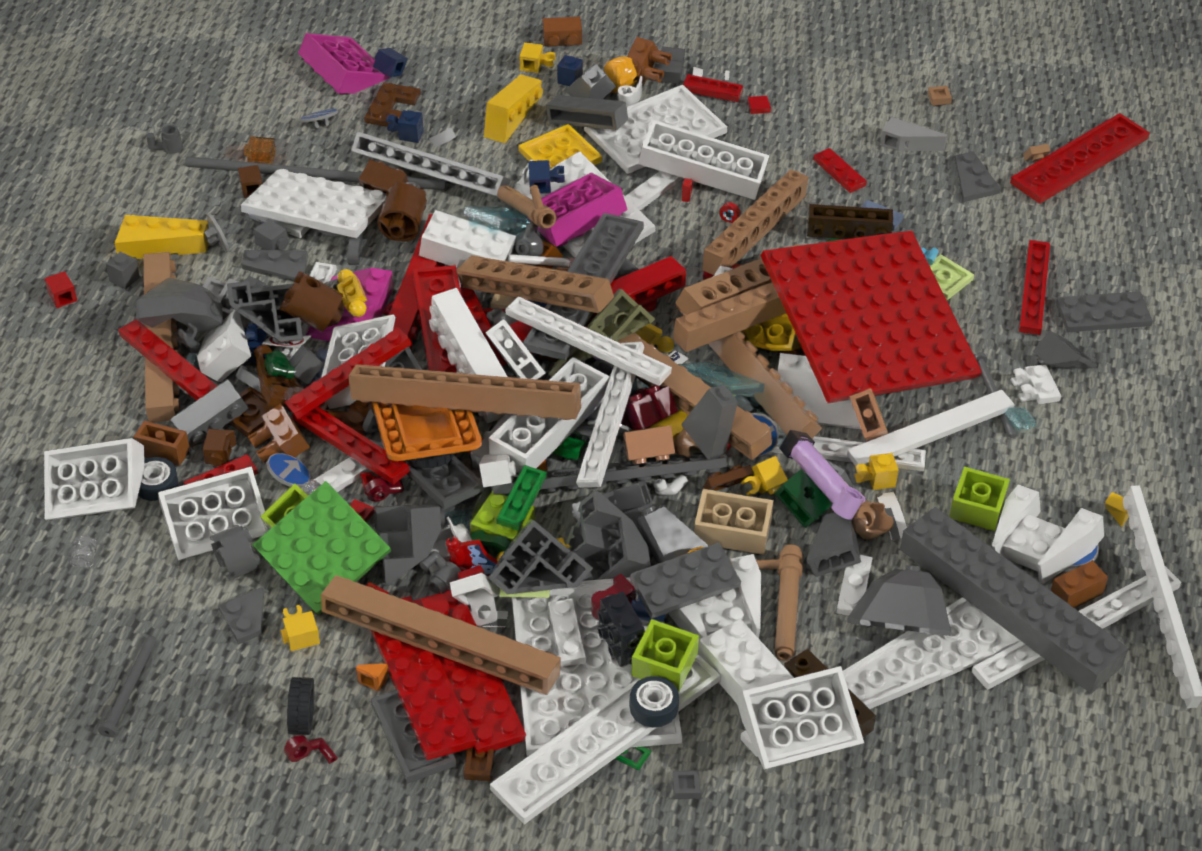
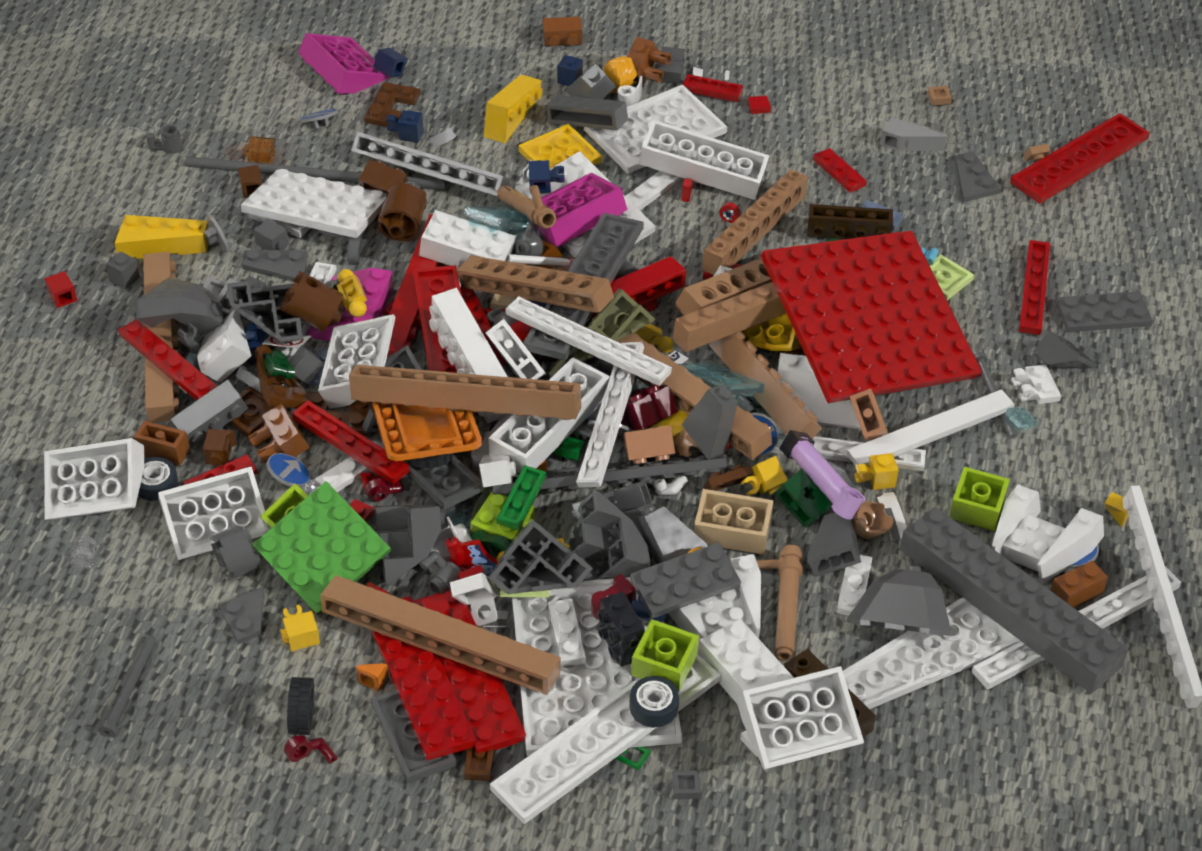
red plate [285,327,412,420] -> none
yellow brick [519,42,556,73] -> none

